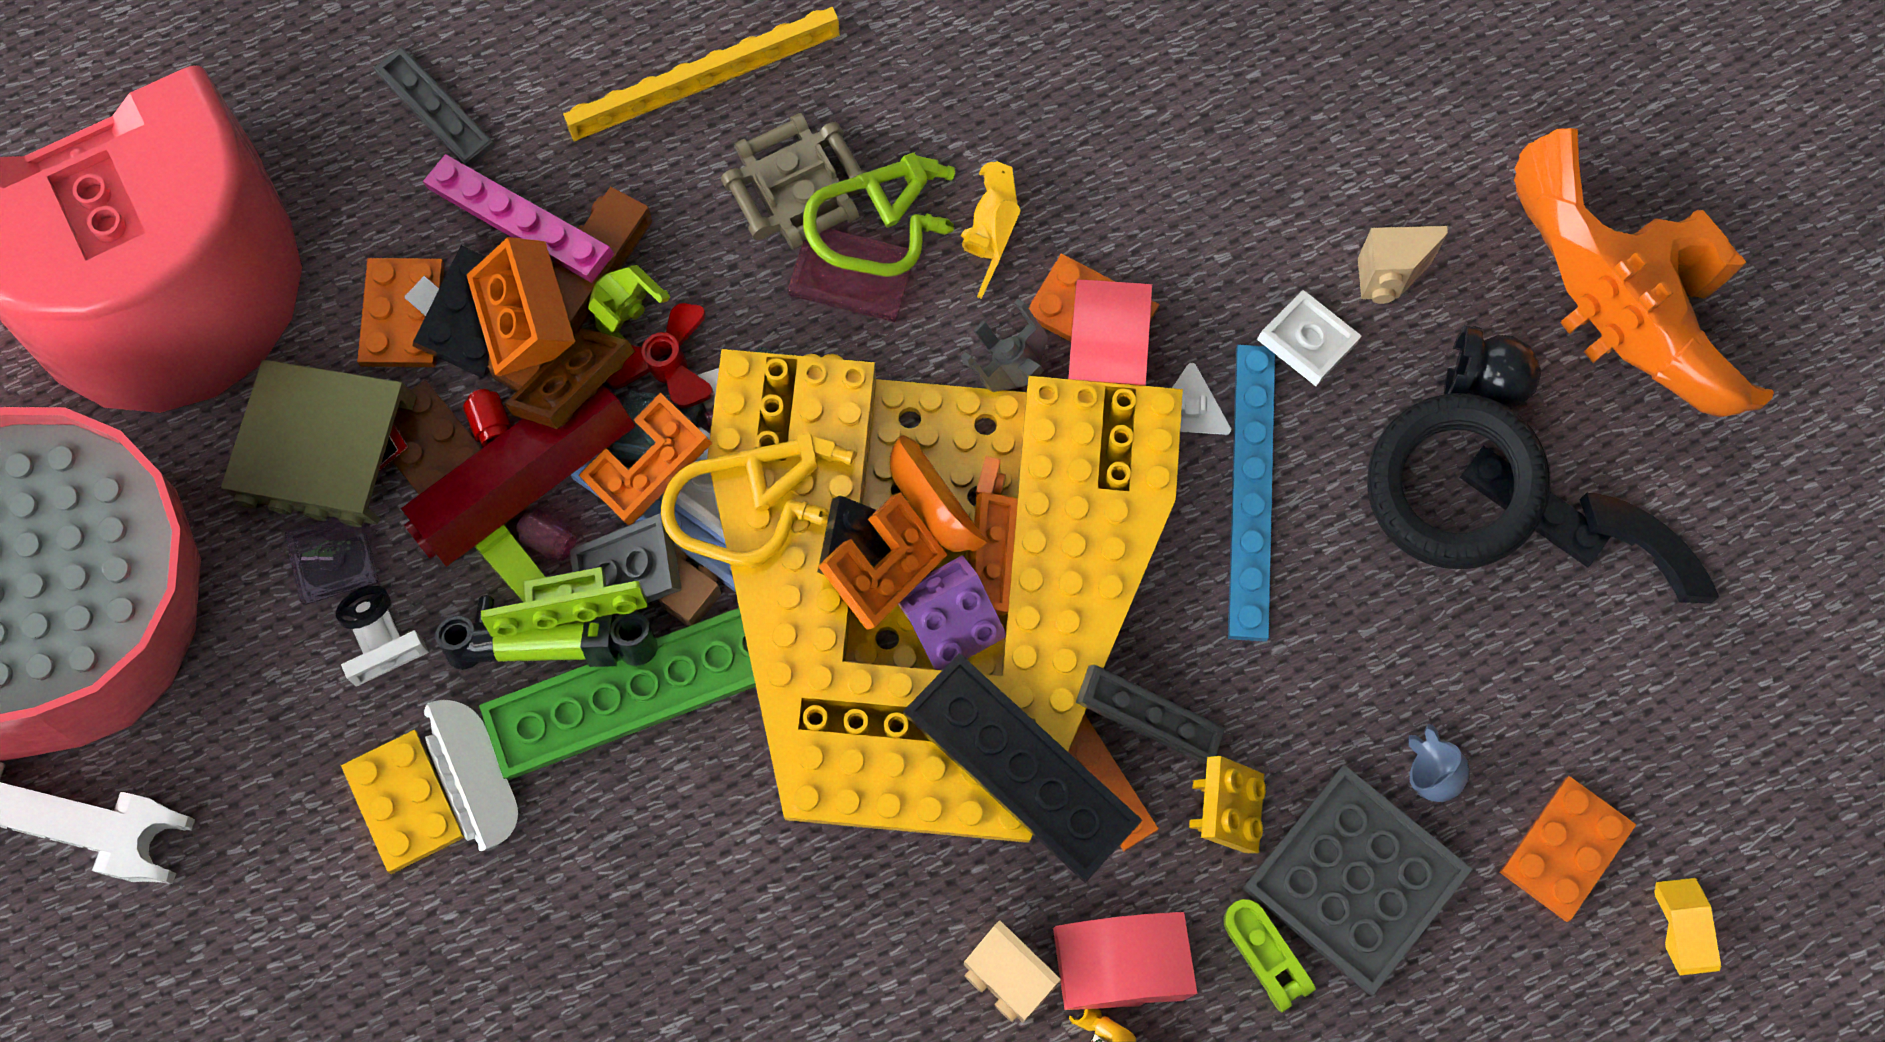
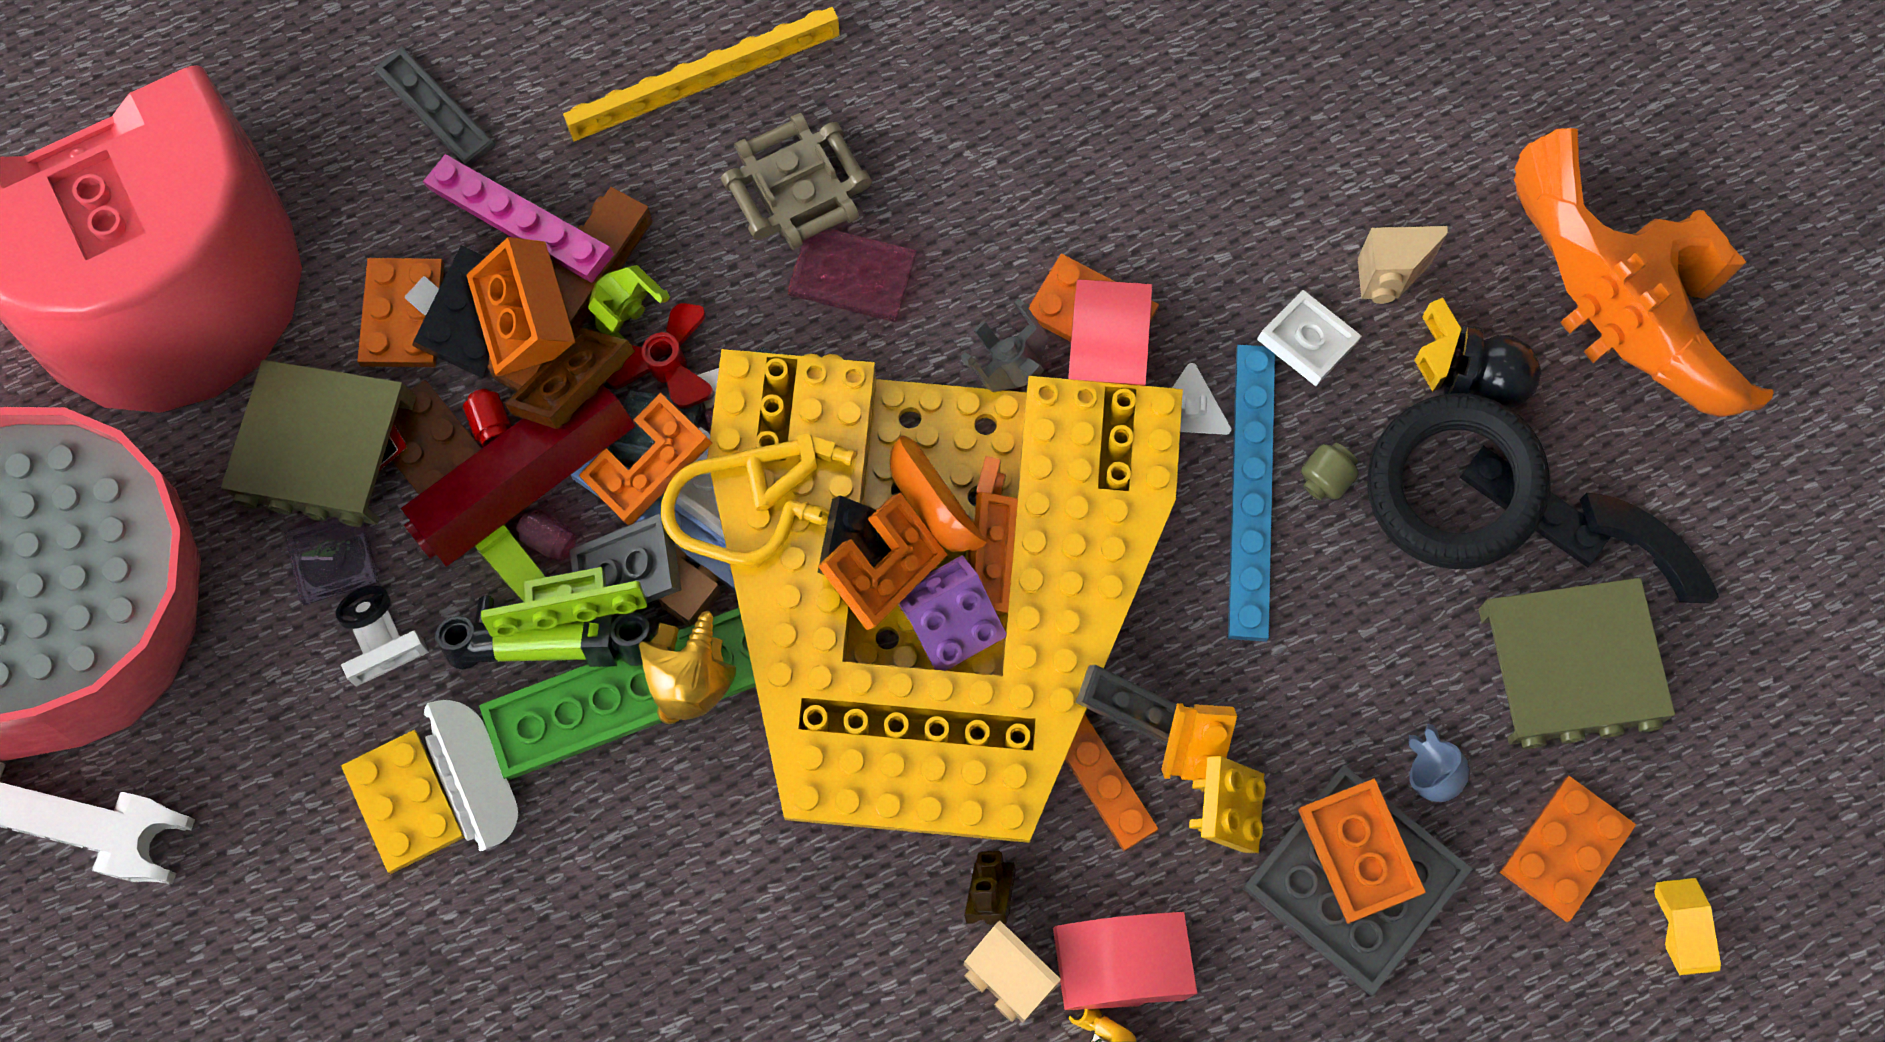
lime piece [803,152,955,277] -> none
black plate [903,653,1142,883] -> none
yellow animal [961,161,1020,299] -> none
lime plate [1224,899,1316,1013] -> none
none -> pearl gold piece [639,611,736,724]
none -> dark brown hips [964,851,1016,925]
none -> light orange plate [1161,703,1237,780]
none -> orange plate [1298,778,1426,924]
none -> olive head [1301,443,1359,501]
none -> yellow slope [1414,297,1461,392]
none -> olive panel [1479,578,1675,749]

